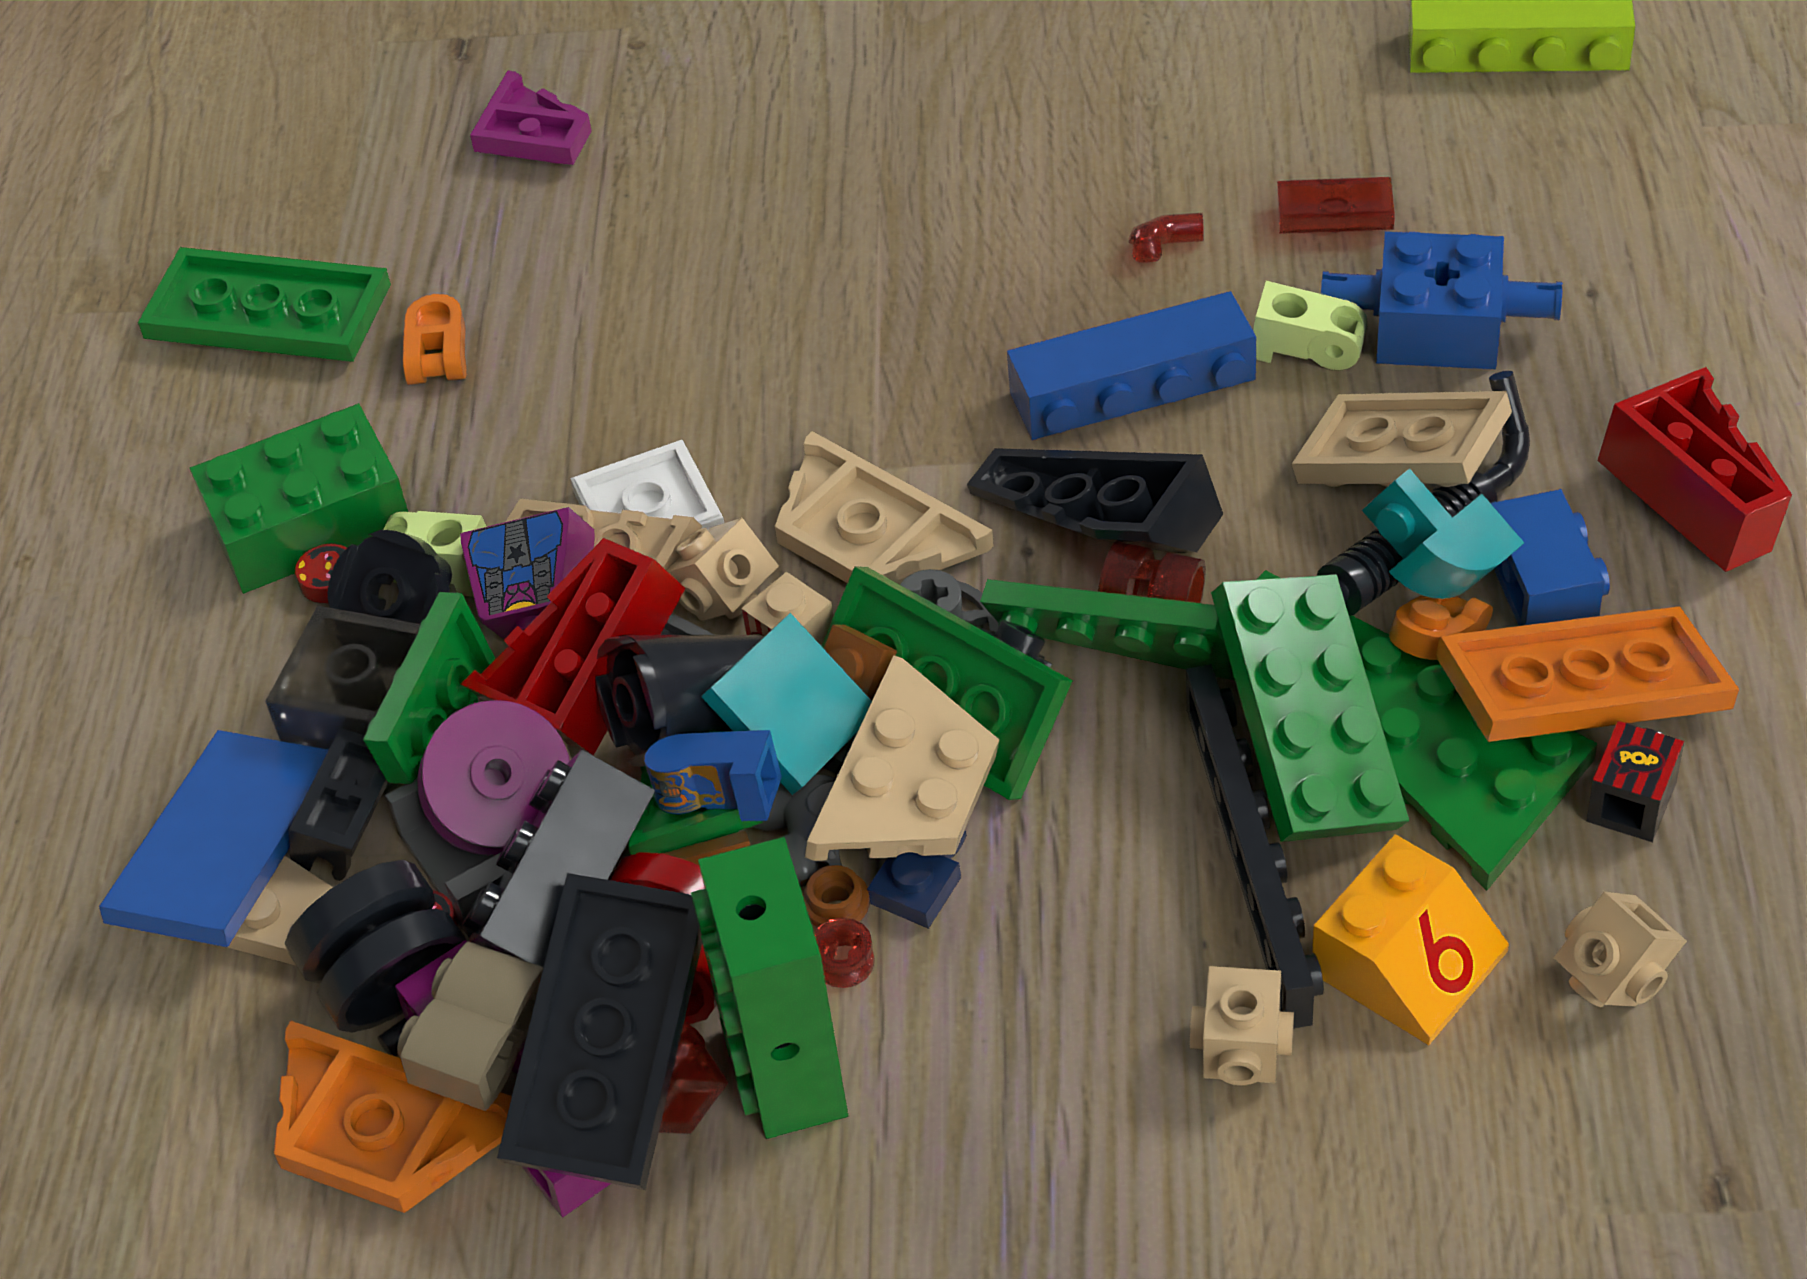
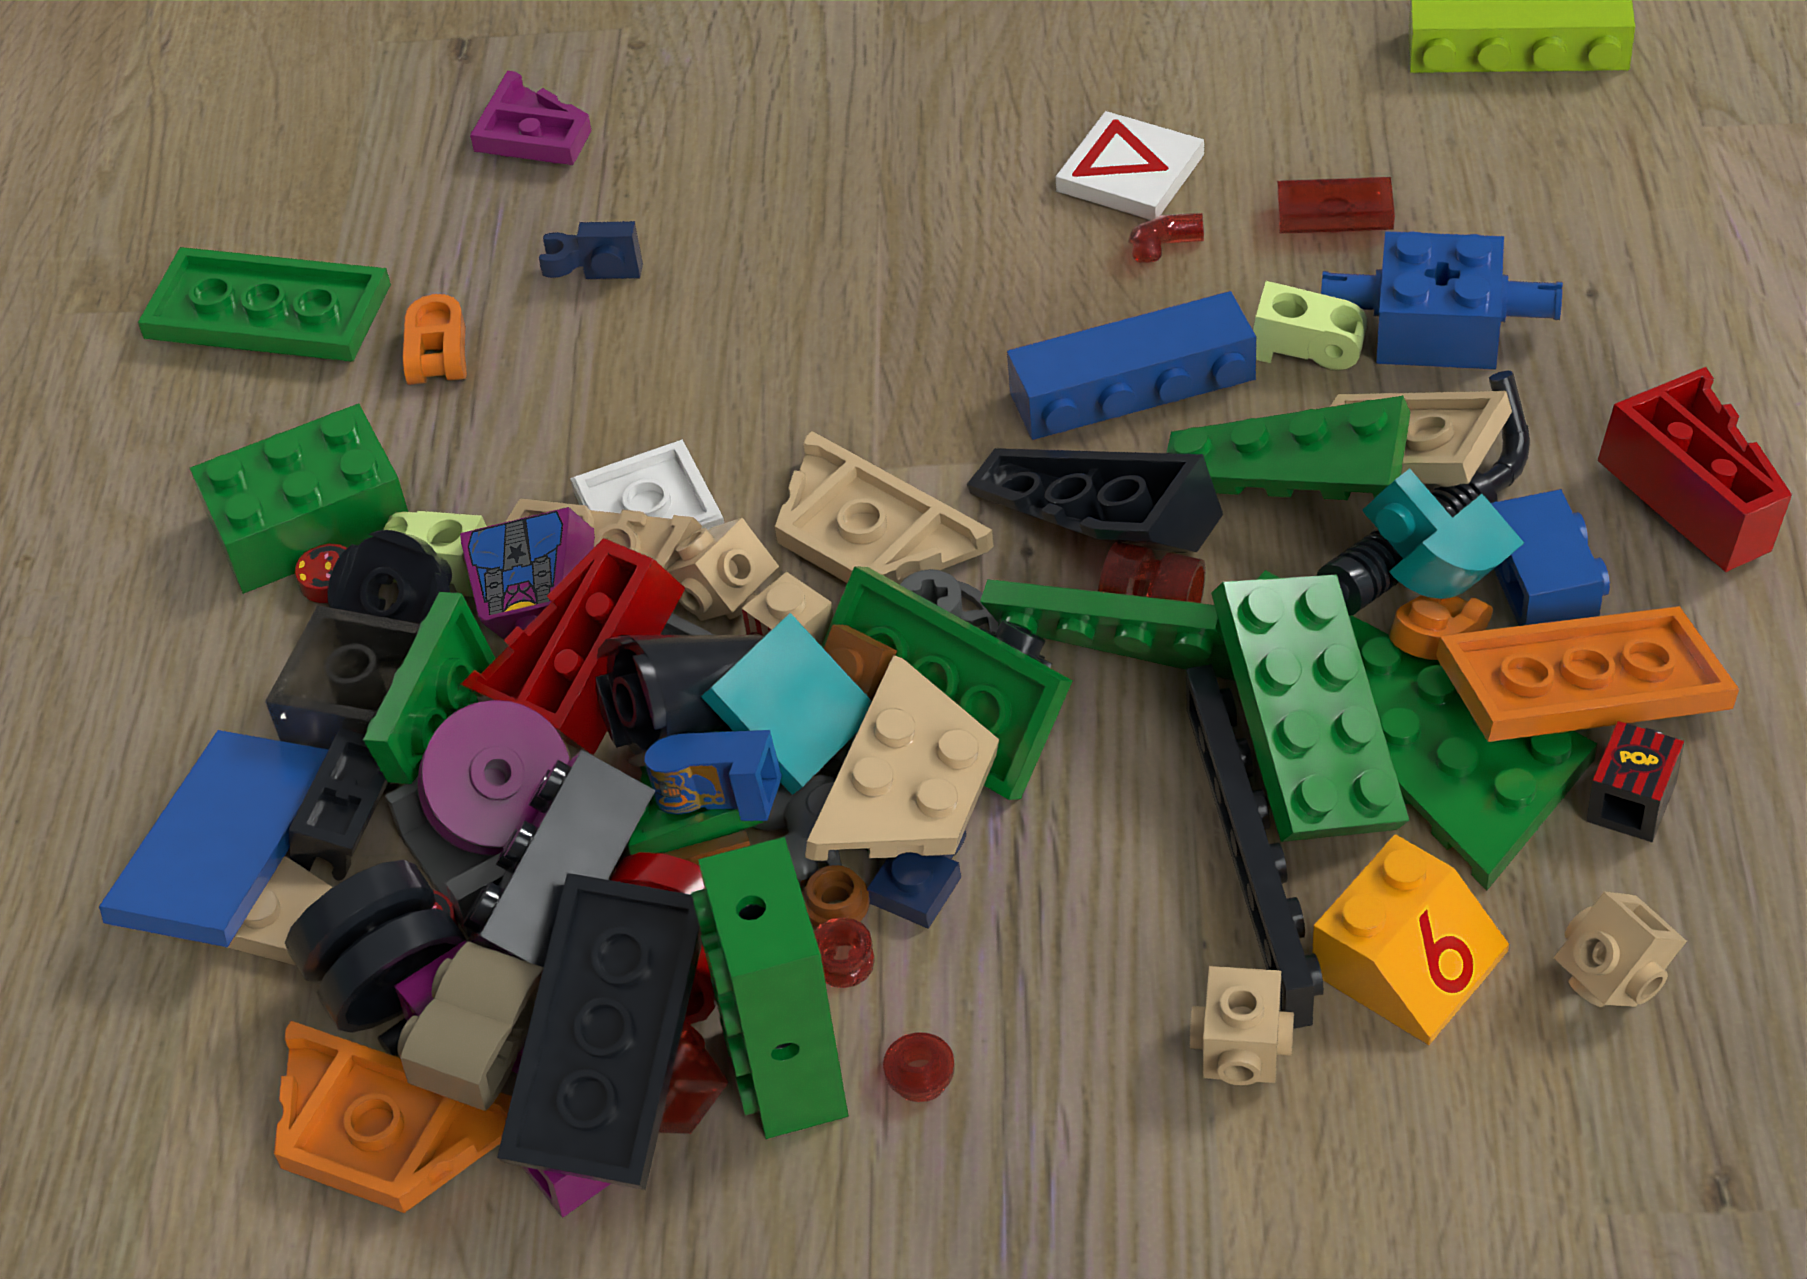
none -> dark blue plate [539,221,643,279]
none -> clear red plate [883,1032,955,1102]
none -> white tile [1056,111,1204,221]
none -> green wing [1166,395,1411,500]

